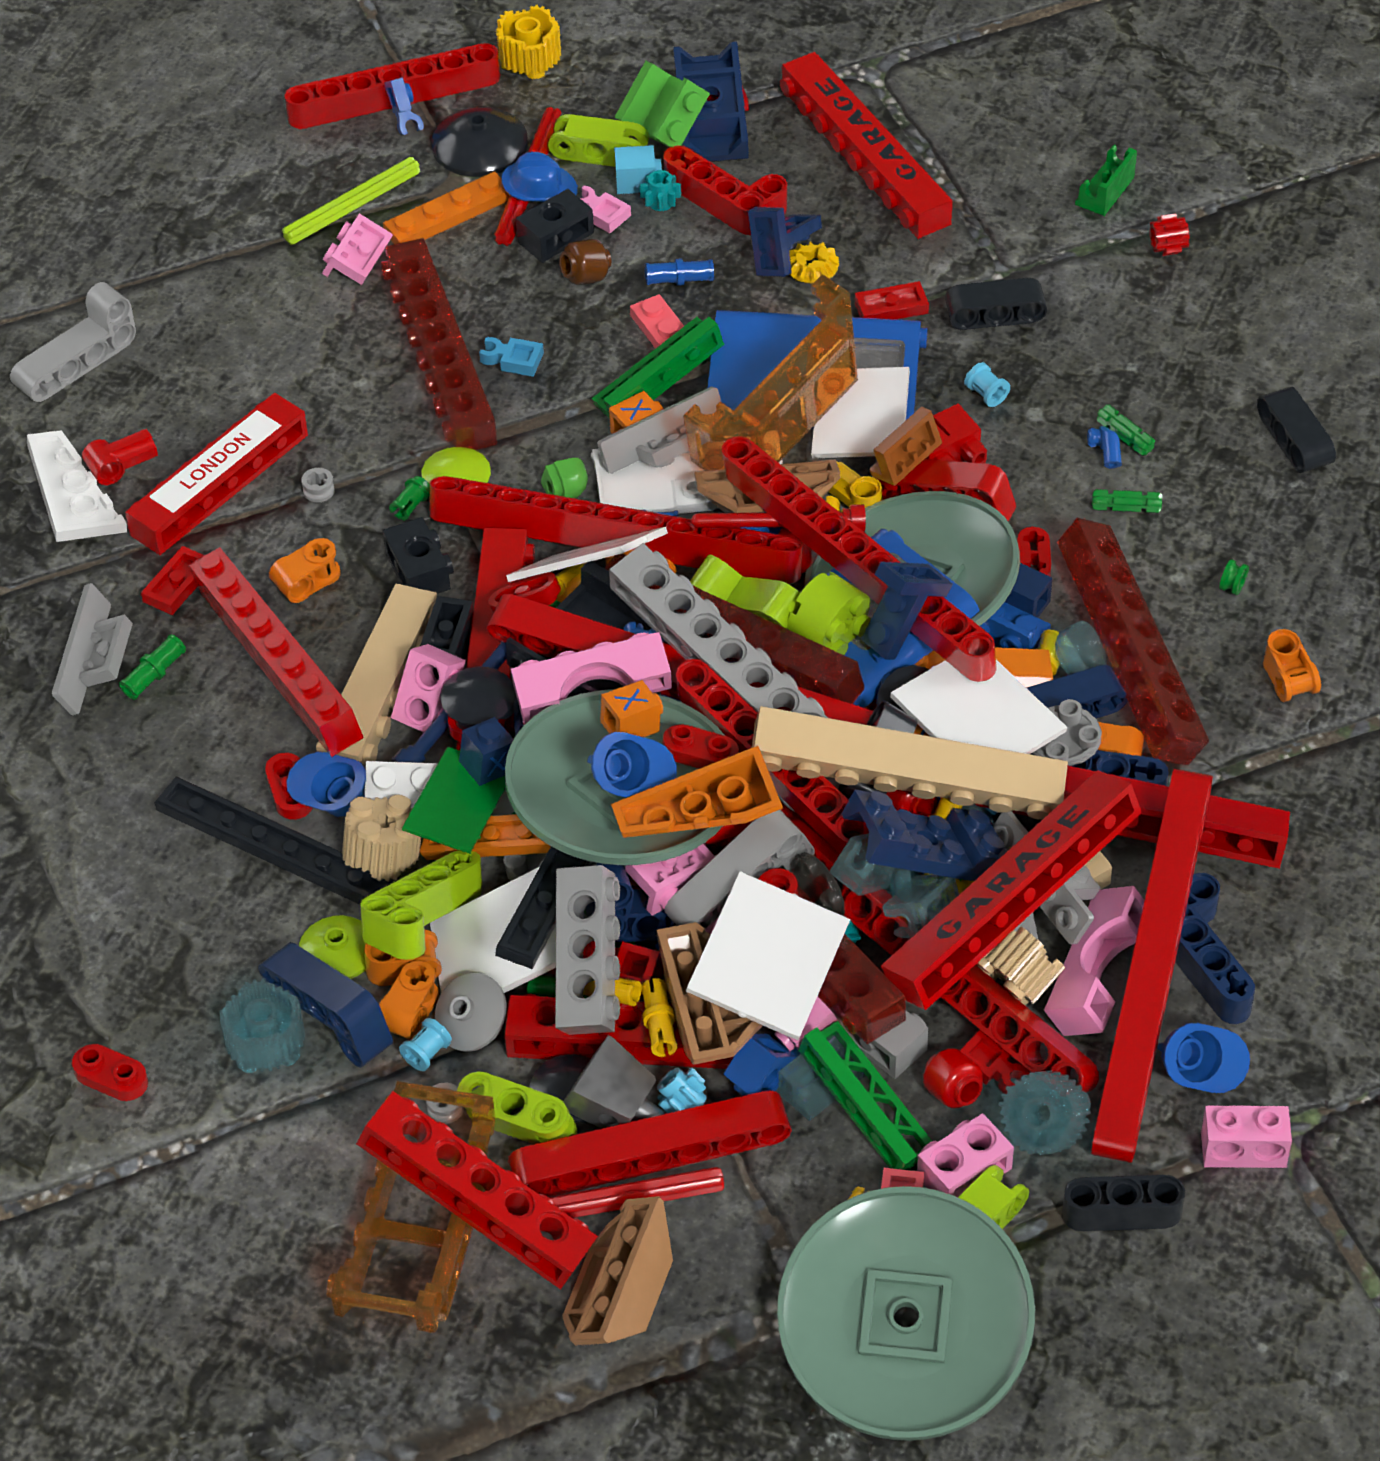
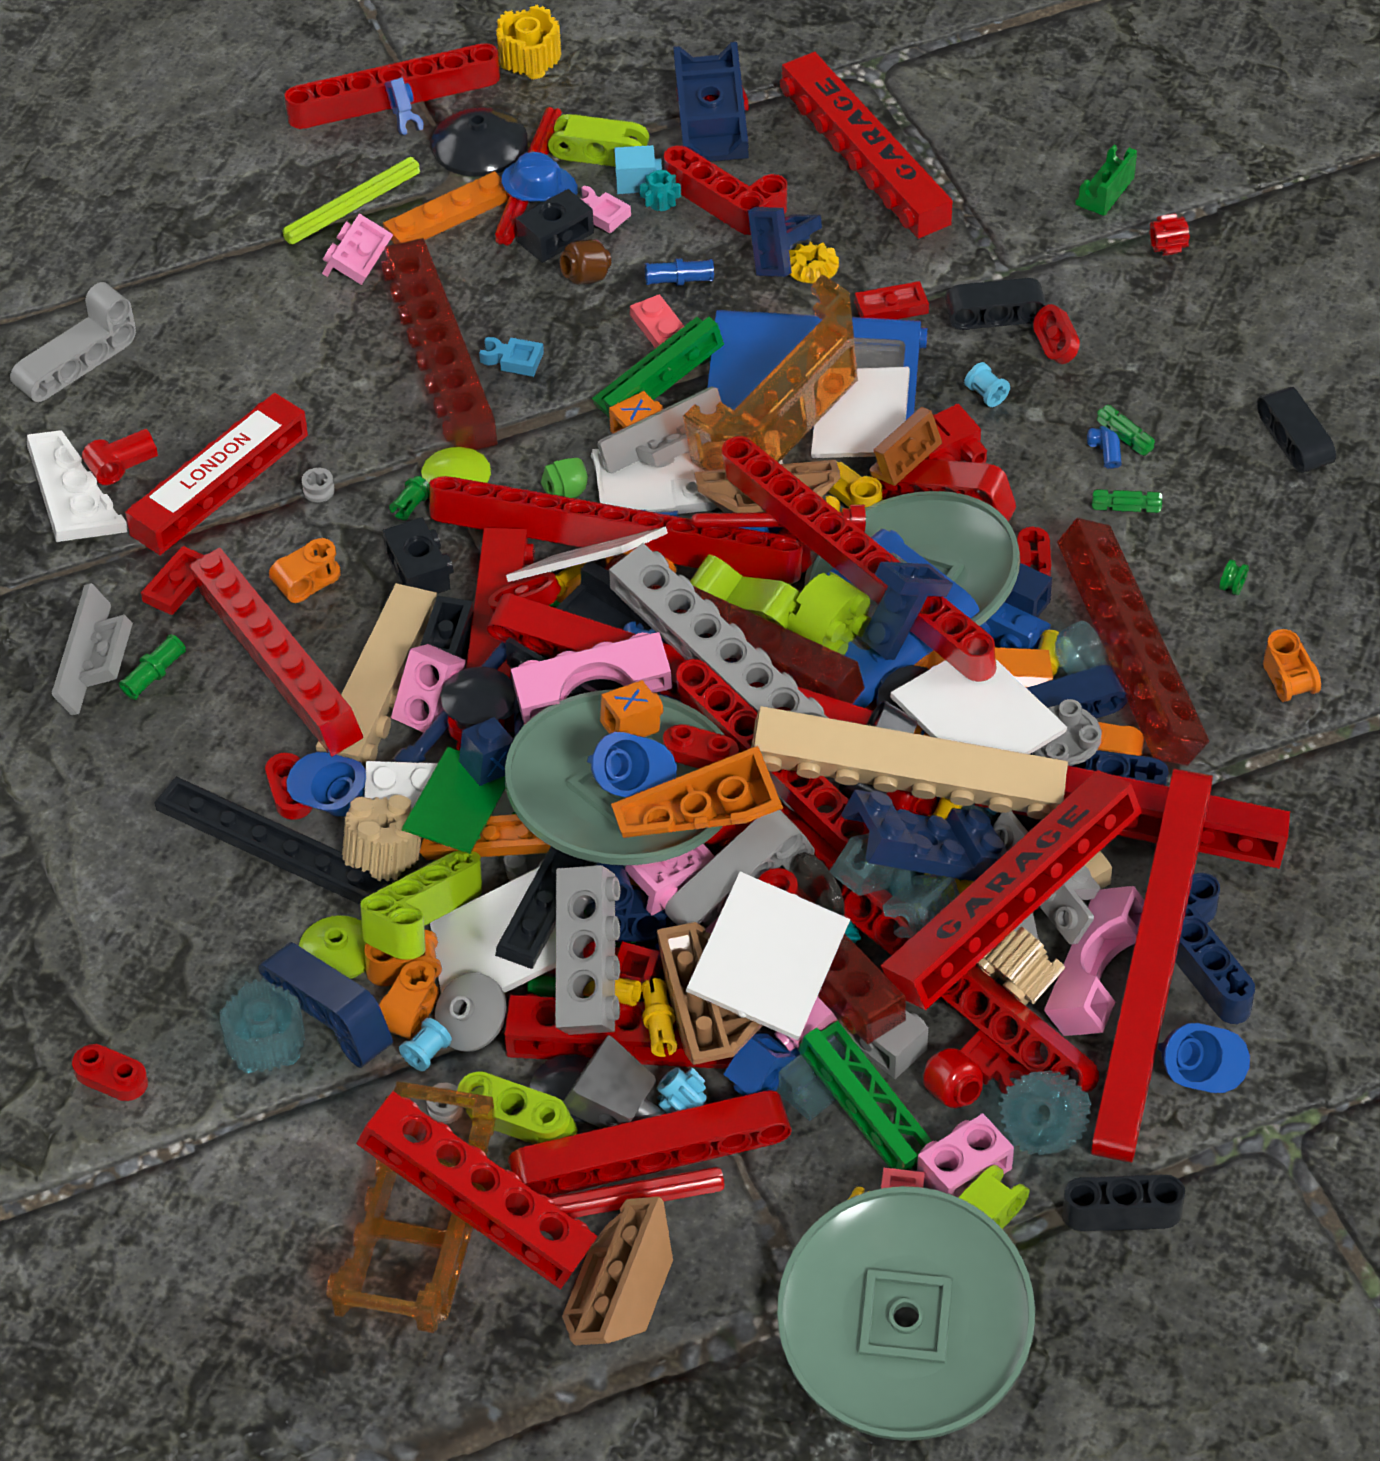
bright green panel [614,61,710,147] -> none
bright pink brick [1201,1106,1292,1168] -> none
none -> red plate [1033,304,1080,364]

